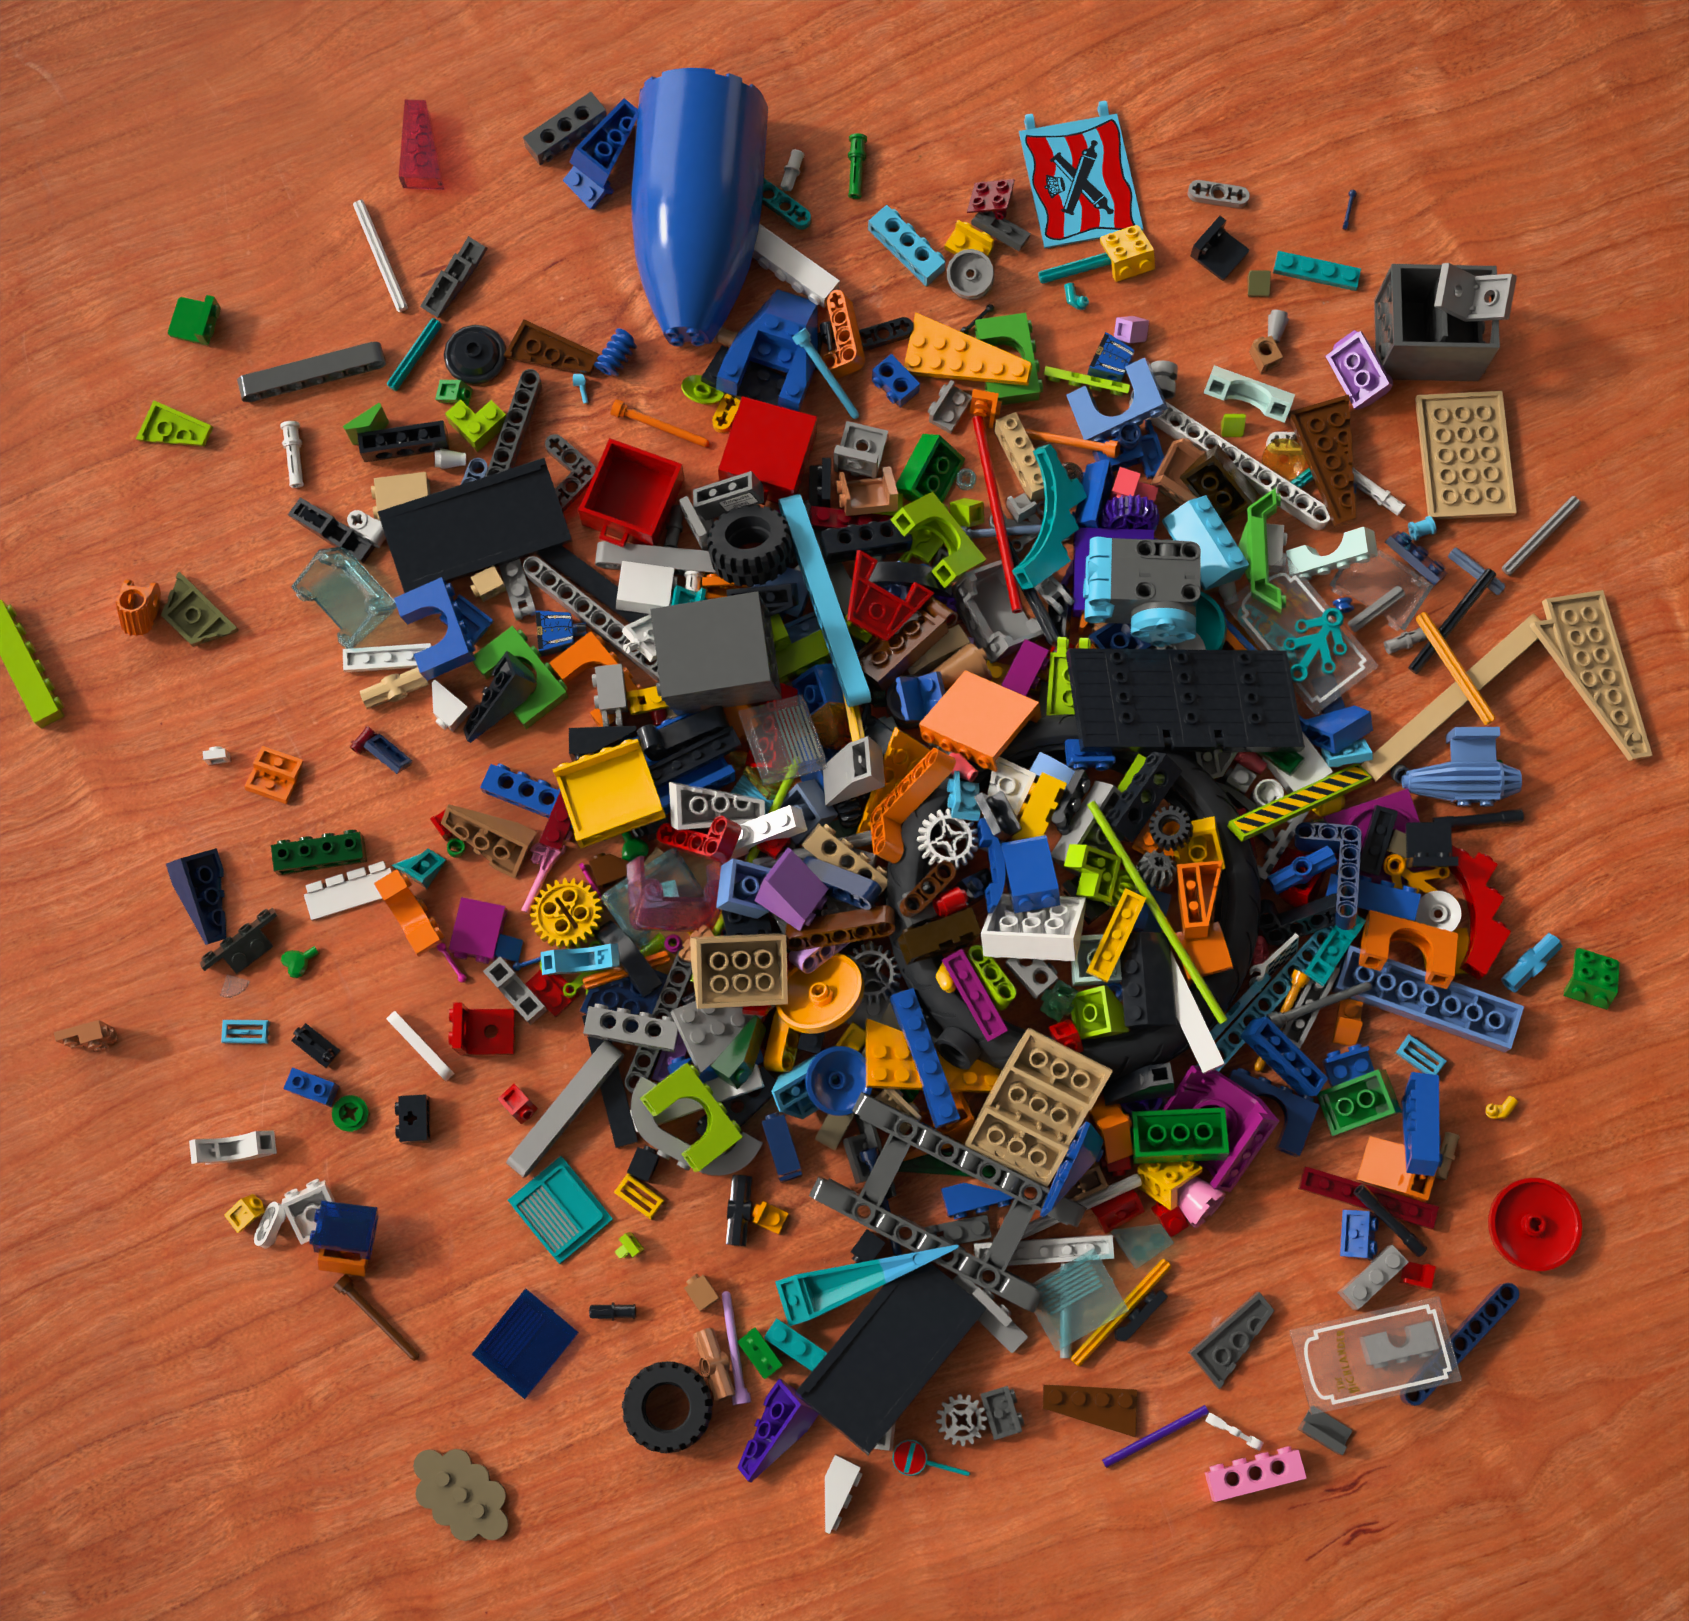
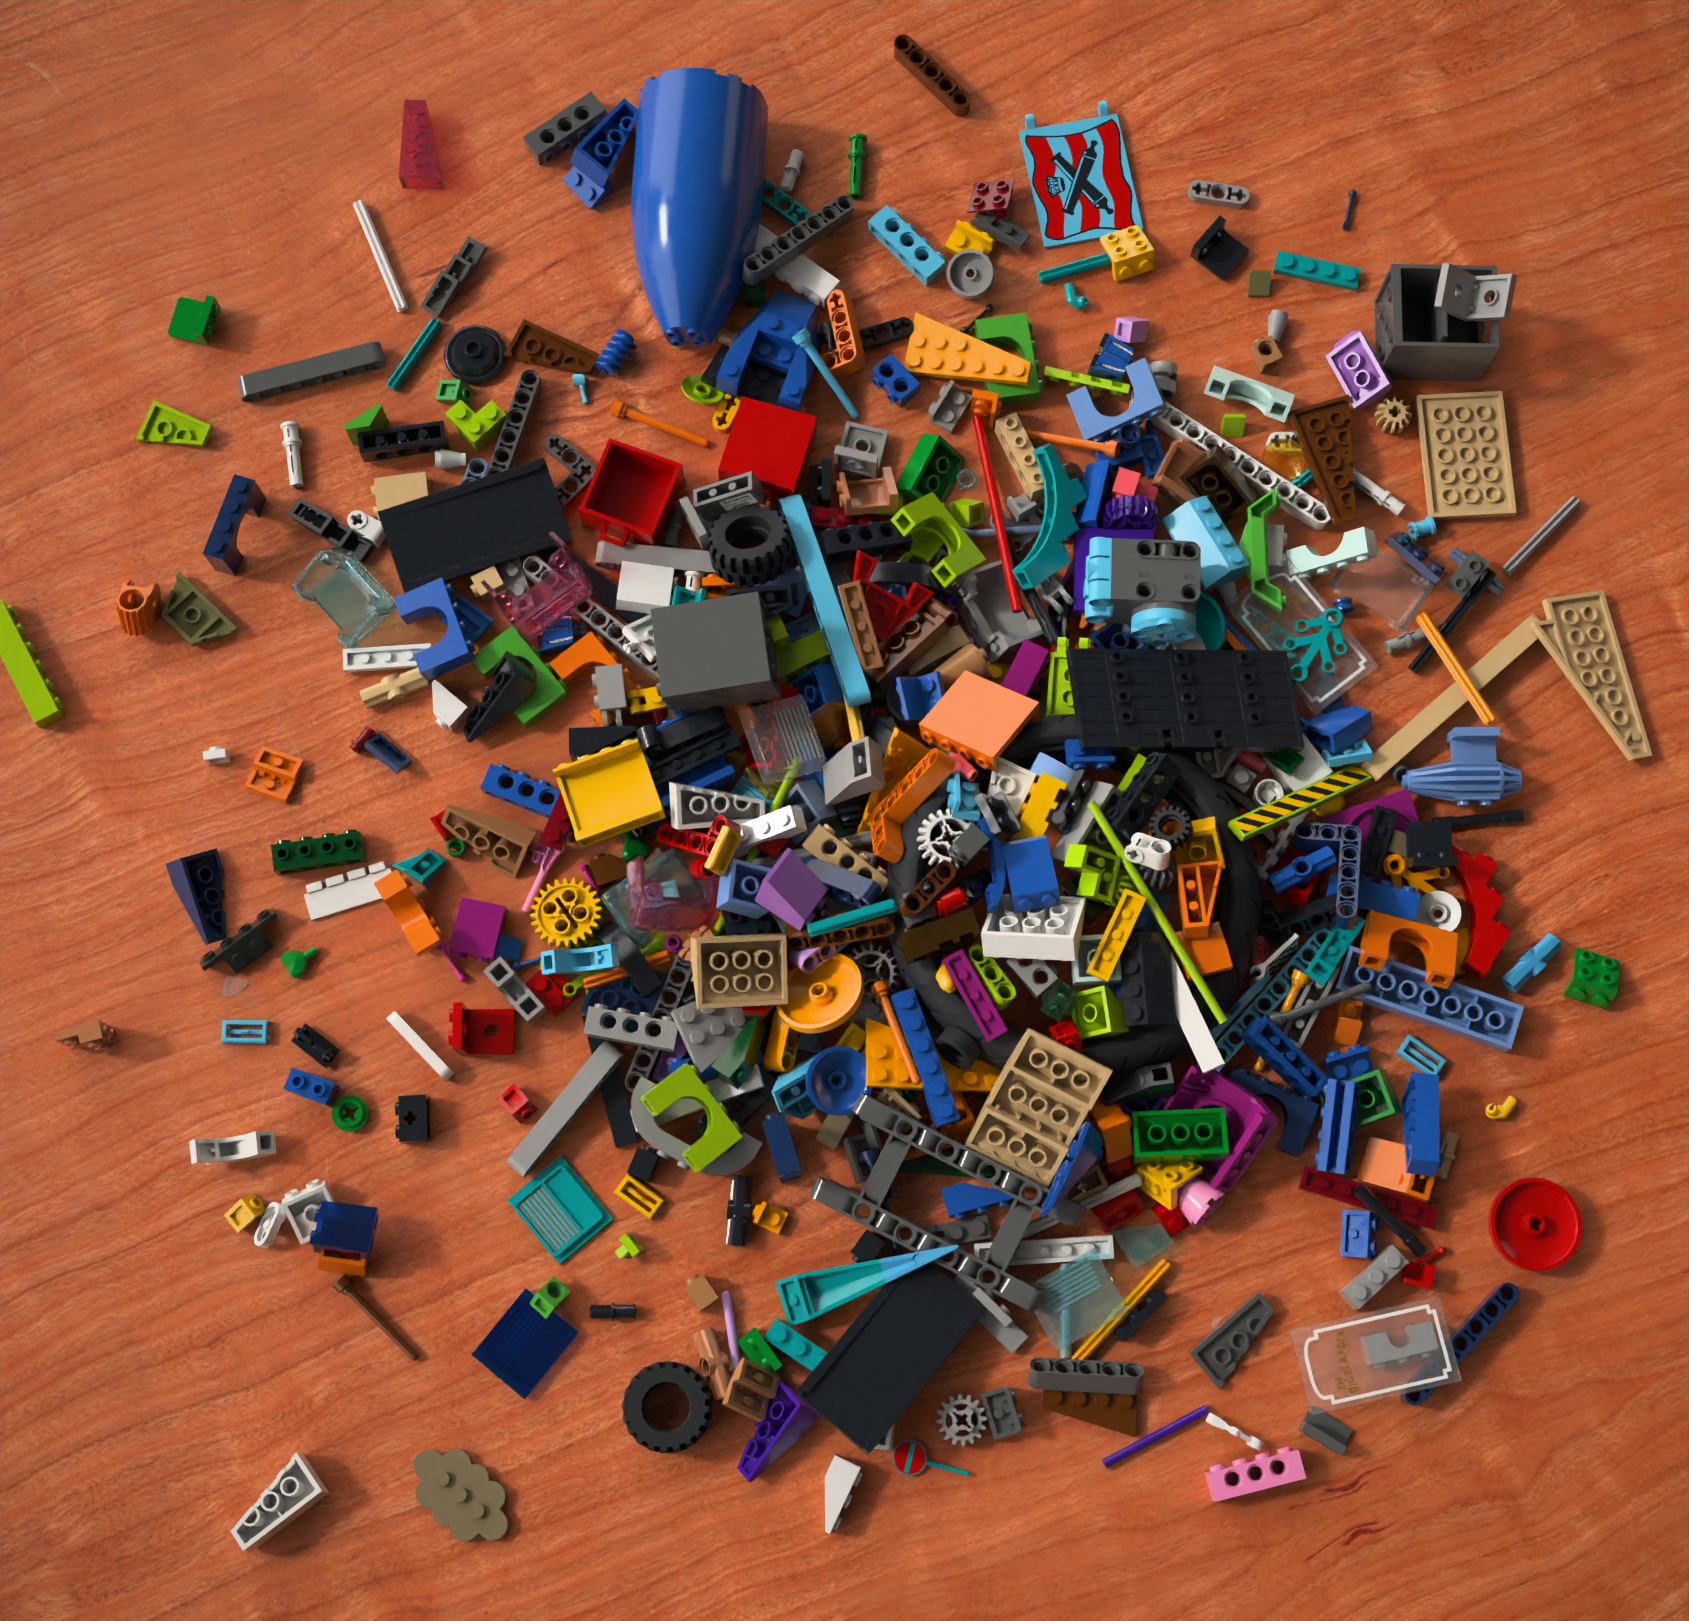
light grey axle [1348,586,1405,632] -> none
none -> dark blue arch [203,474,266,576]
none -> white wedge [231,1452,329,1552]
none -> clear pink windscreen [481,531,593,640]
none -> bright green brick [529,1276,571,1319]
none -> red brick [689,858,717,881]
none -> yellow tile [704,825,742,877]
none -> medium nougat slope [722,1358,780,1422]
none -> dark grey beam [741,195,855,285]
none -> dark green brick [742,279,765,308]
none -> teal axle [807,899,897,937]
none -> medium nougat tile [837,580,884,672]
none -> orange piece [870,980,921,1085]
none -> reddish brown beam [894,34,971,117]
none -> dark grey brick [948,823,989,866]
none -> dark grey beam [1028,1357,1144,1395]
none -> white piece [1124,832,1171,870]
none -> blue brick [1315,1079,1361,1174]
none -> tan gear [1374,397,1412,435]
none -> red hinge [1404,1246,1447,1271]
none -> dark grey brick [1445,550,1491,599]

